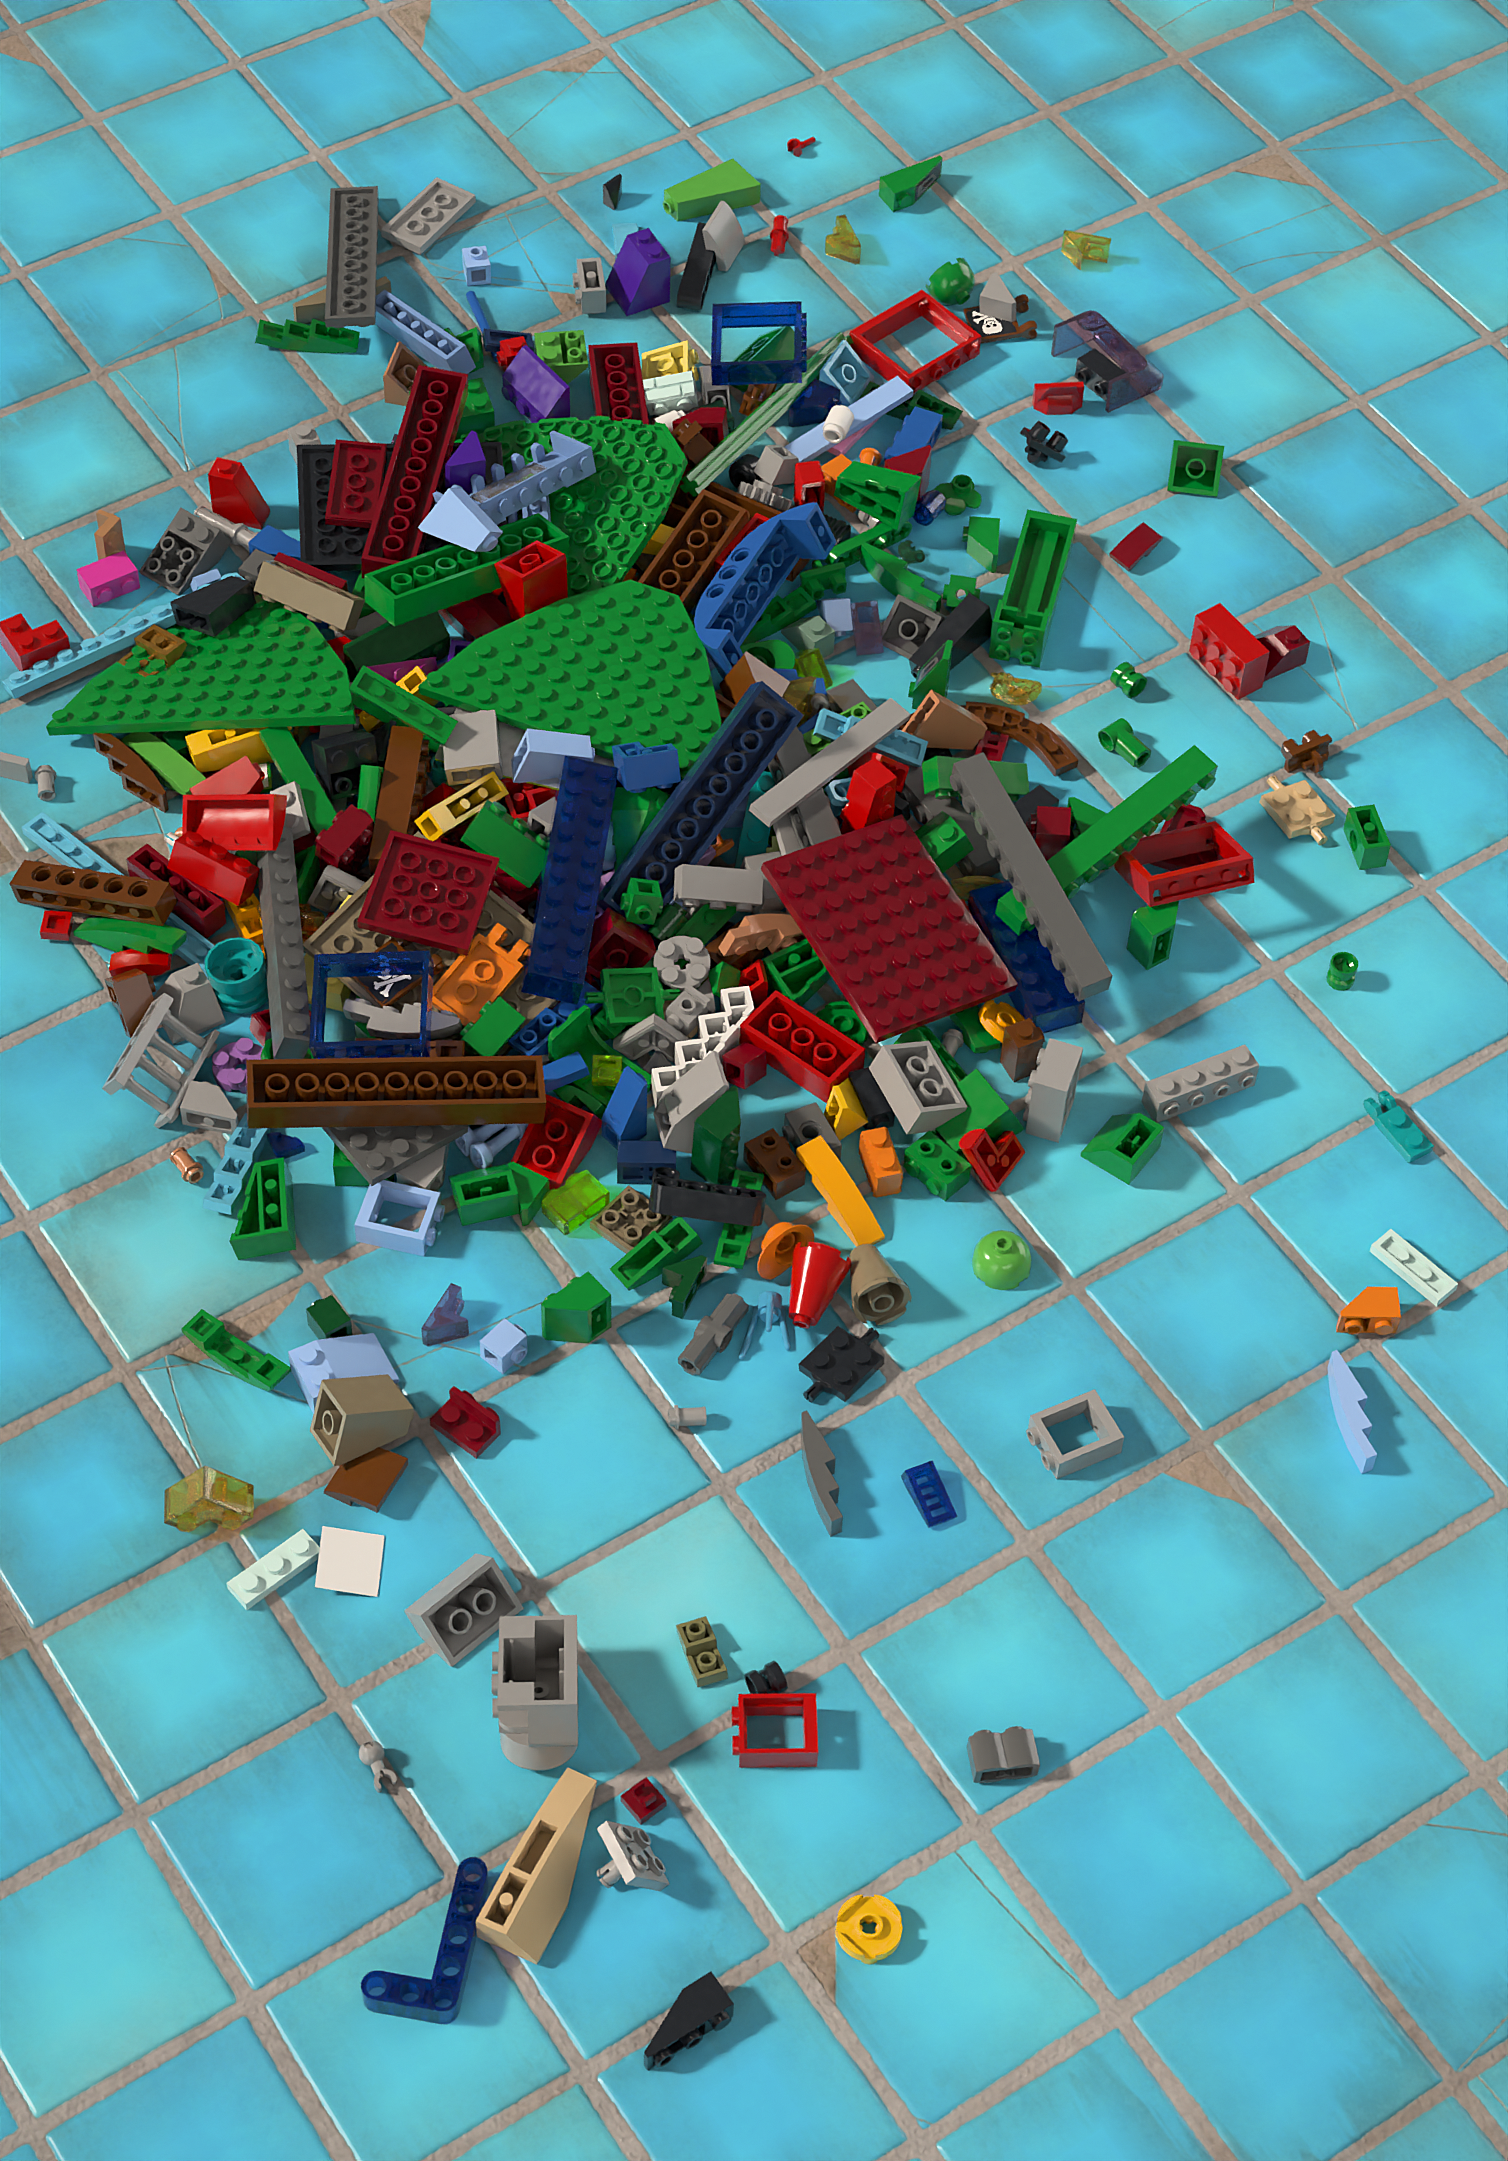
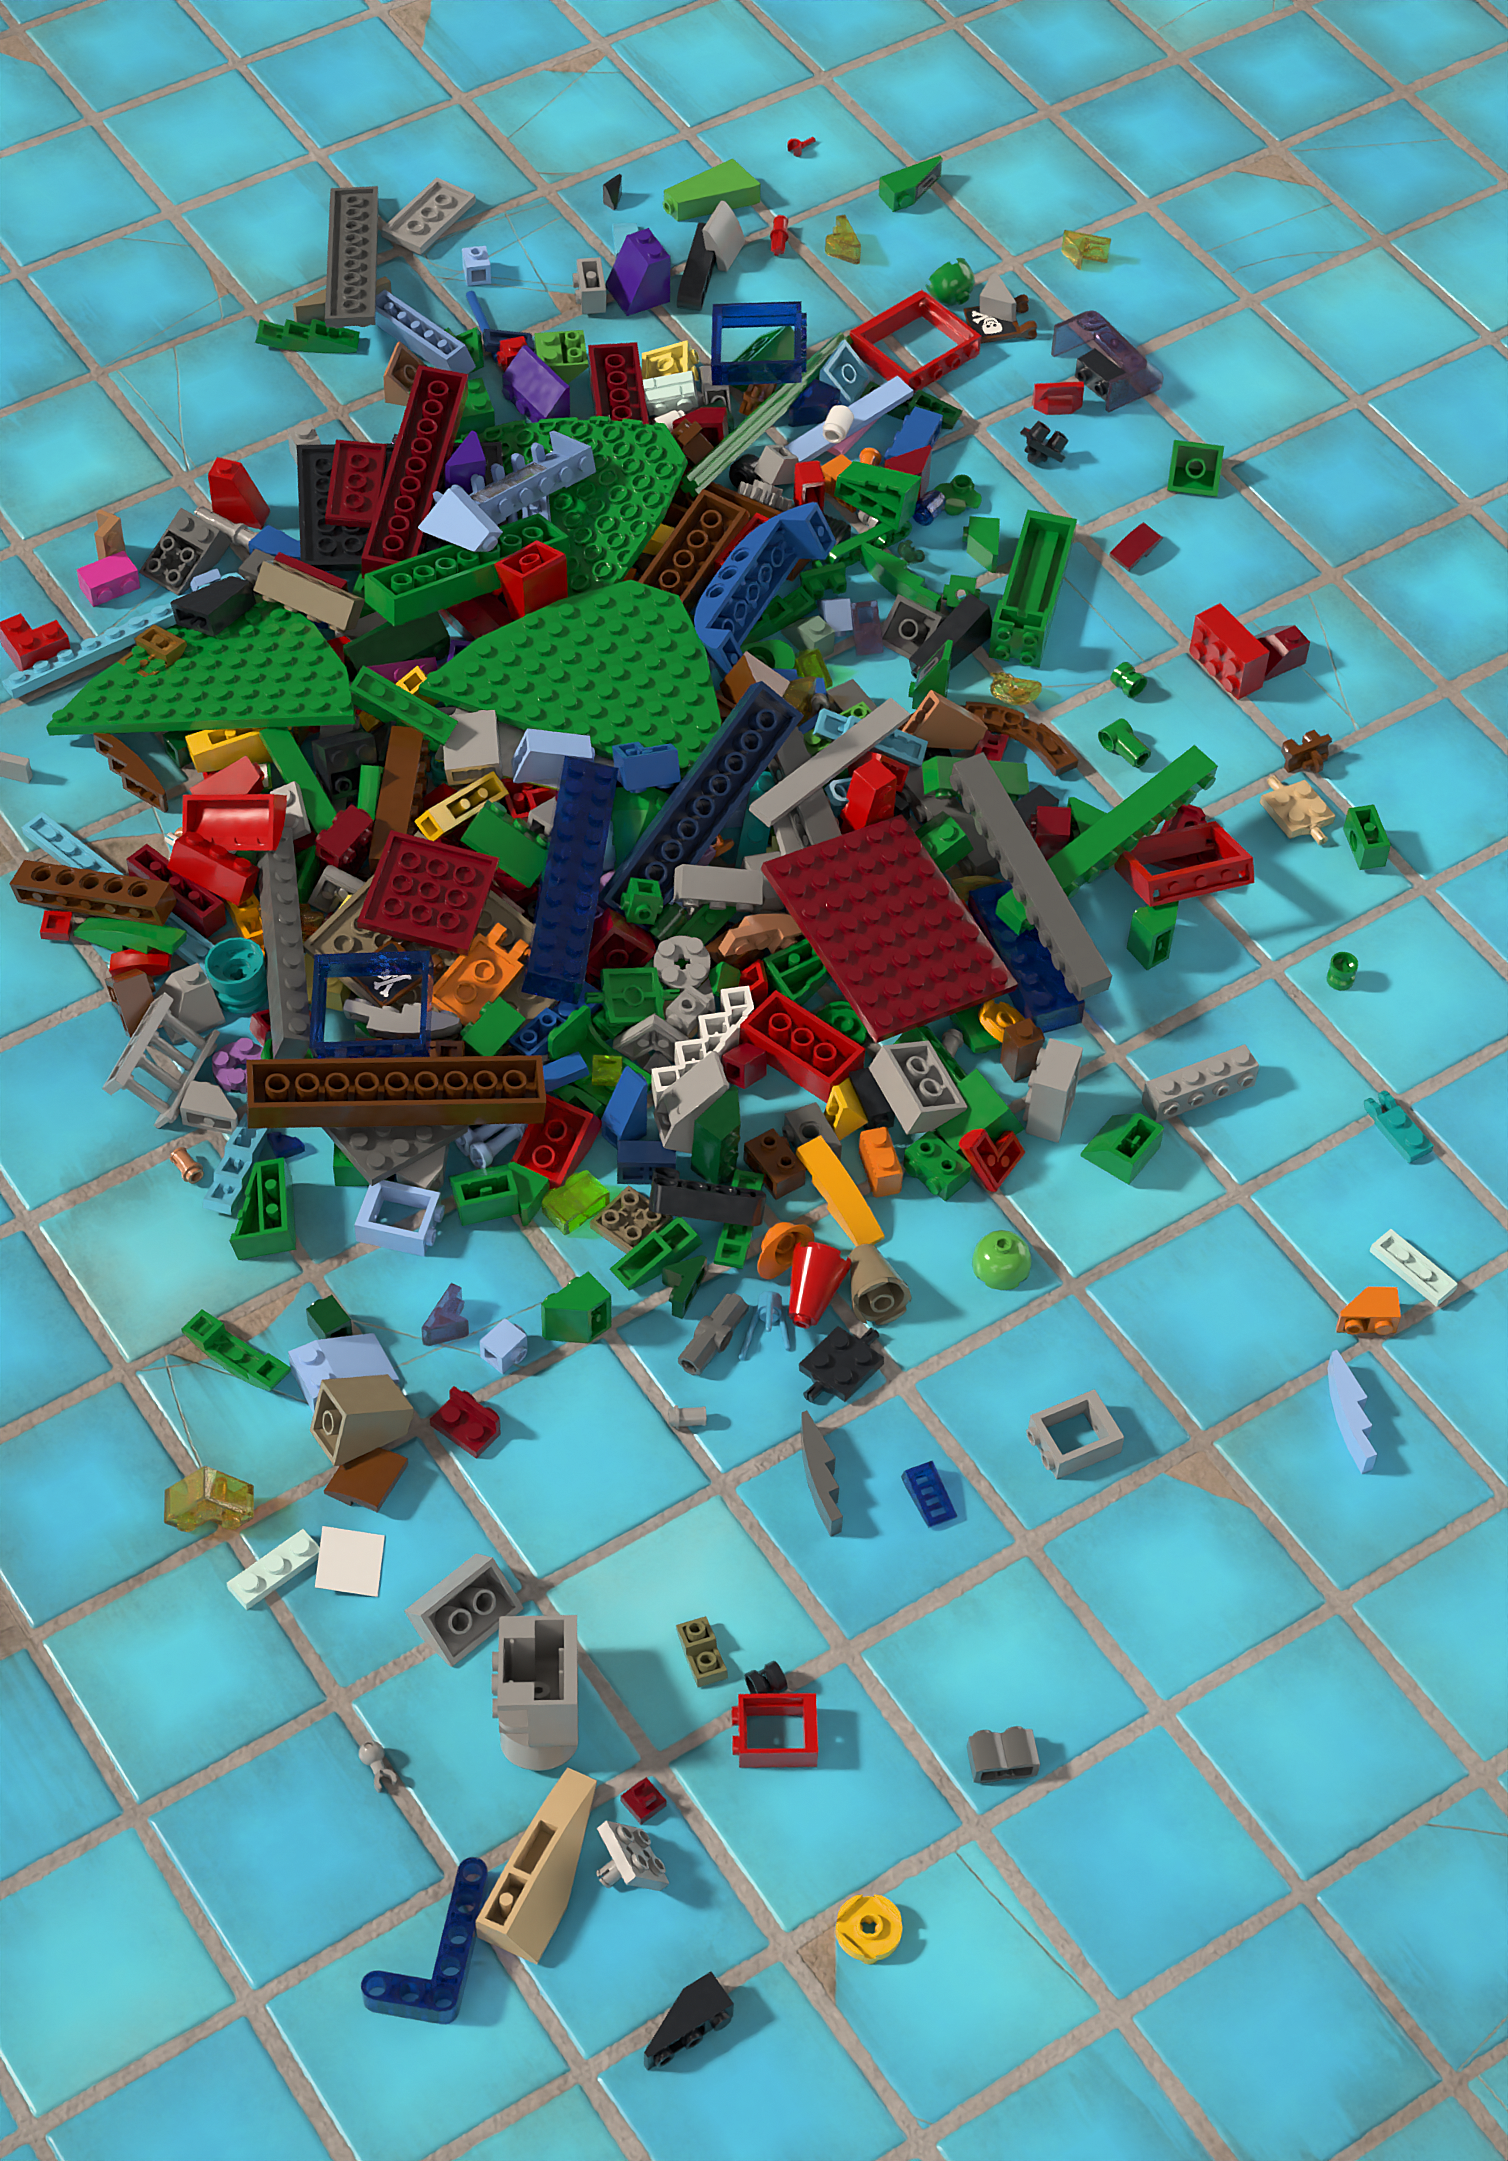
light grey pin [34,765,56,801] -> none
bright green slope [120,732,206,795] -> none

